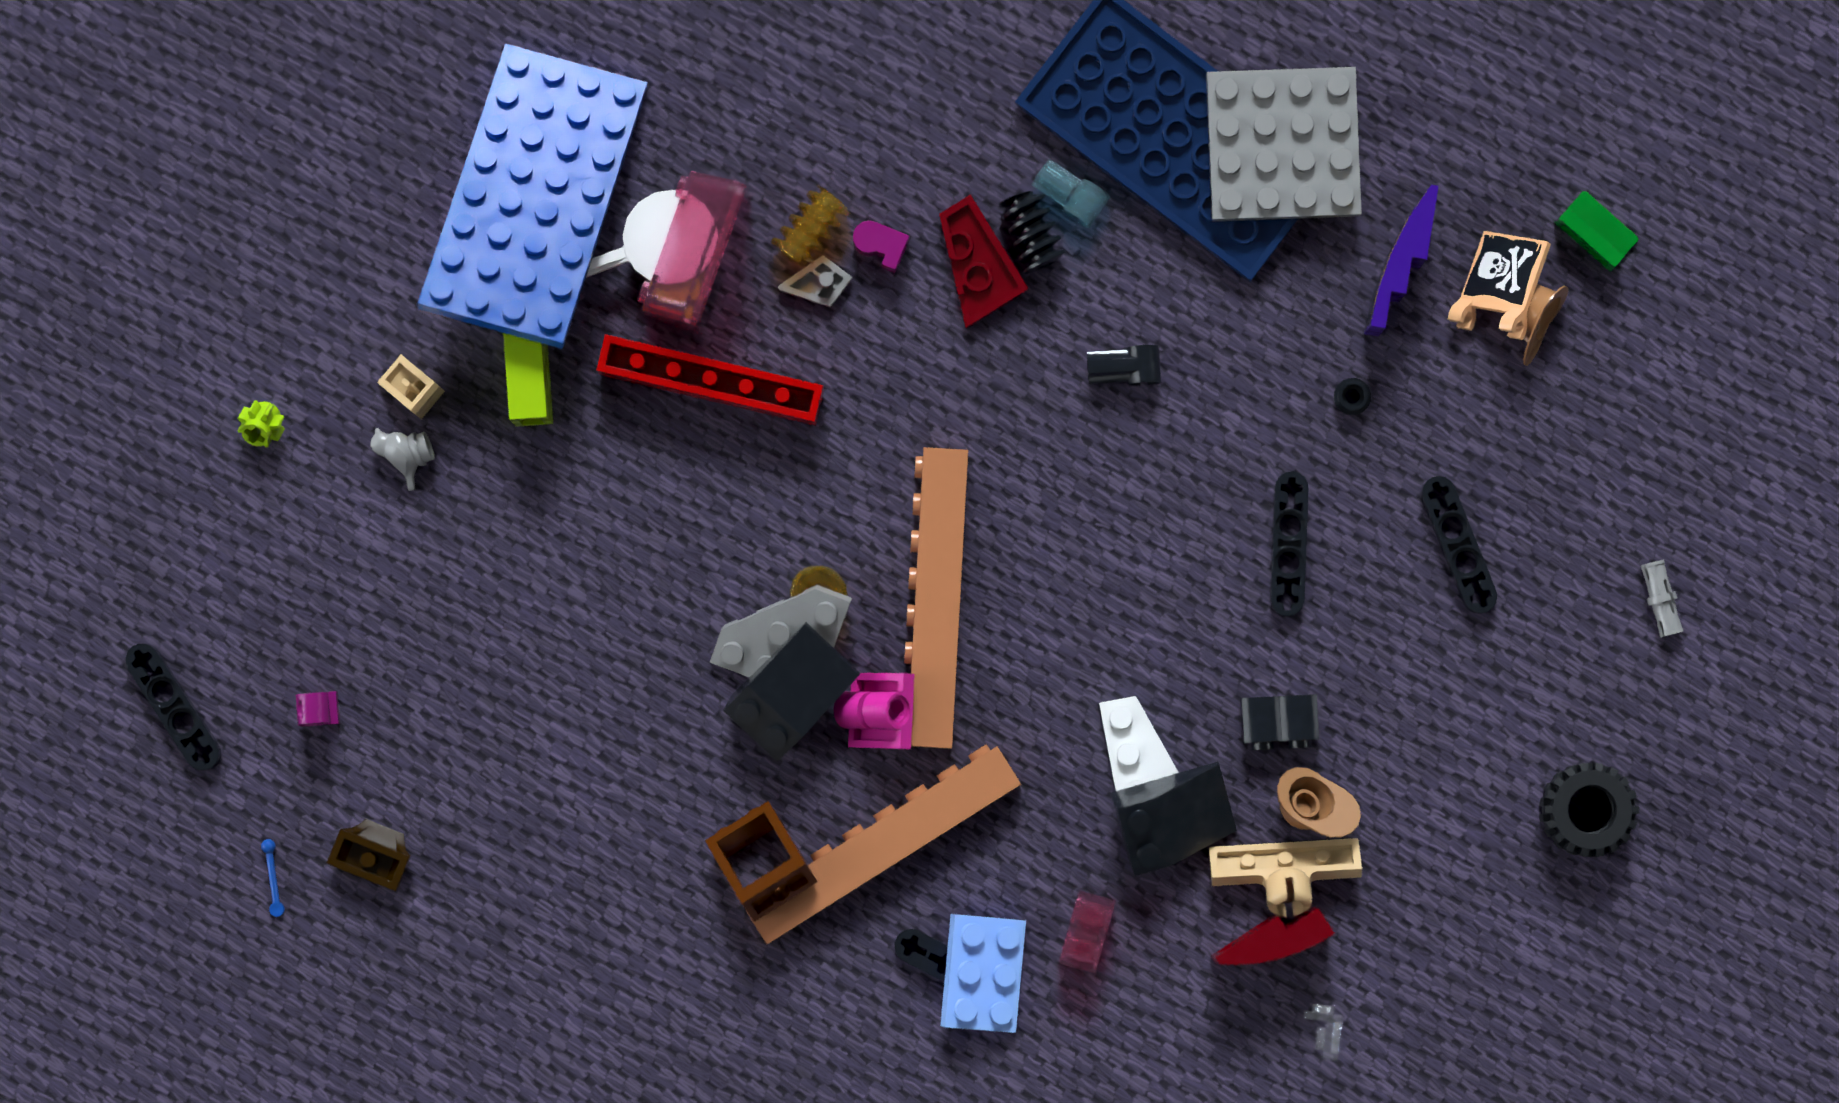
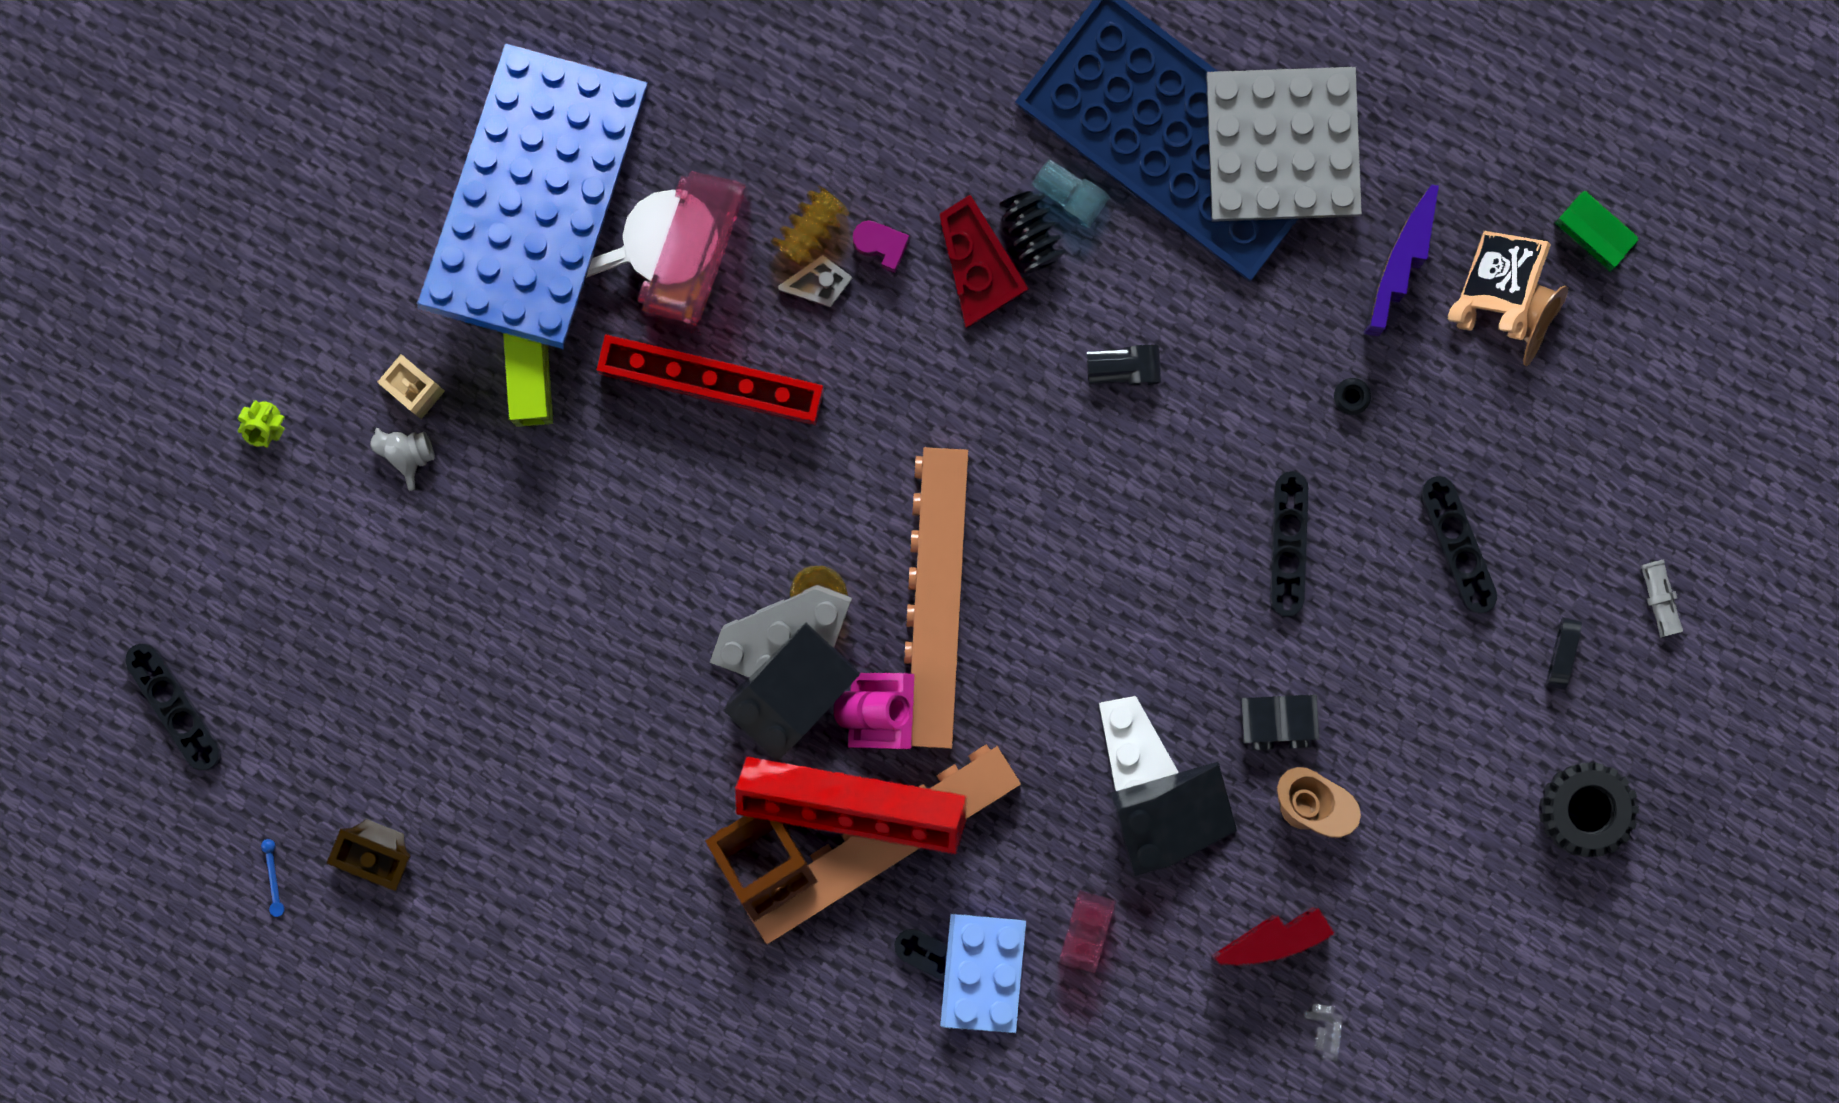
magenta leg [295,691,340,727] -> none
tan plate [1209,838,1362,918] -> none
none -> red brick [735,757,967,854]
none -> black beam [1546,617,1582,690]

